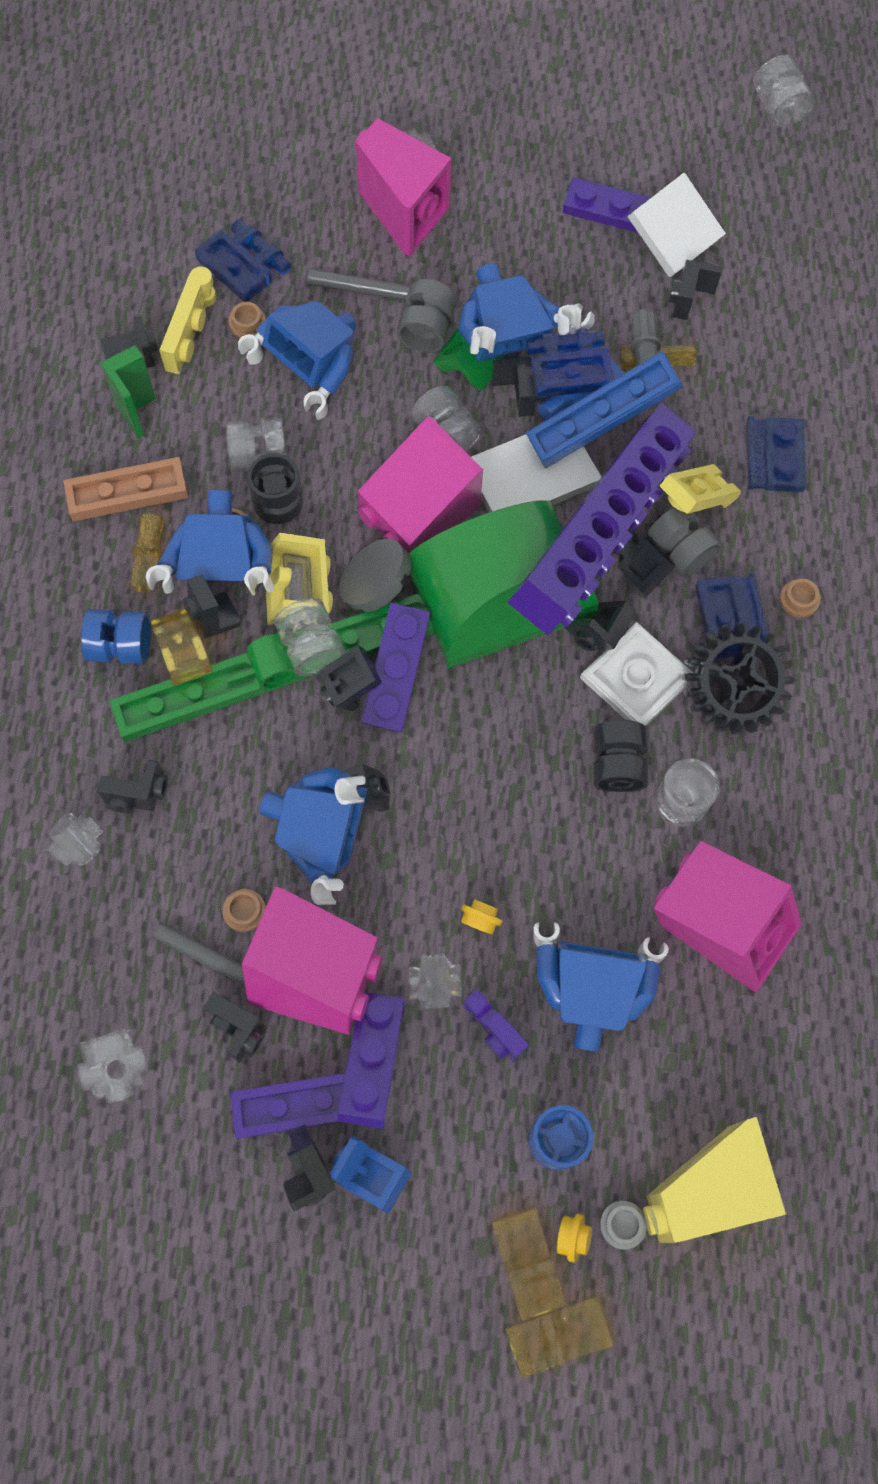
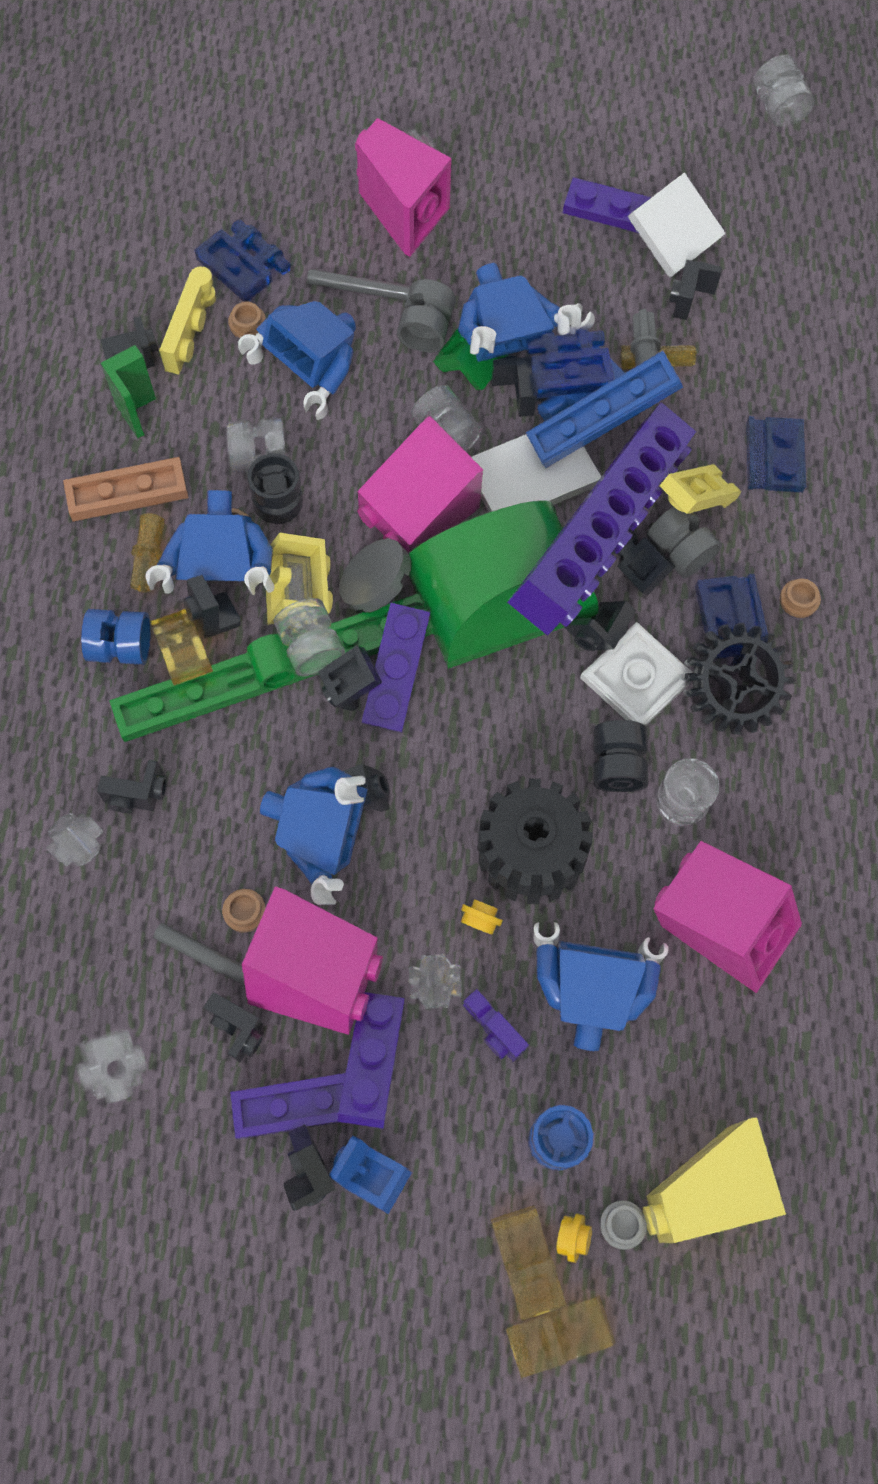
none -> black wheel [477,778,593,904]

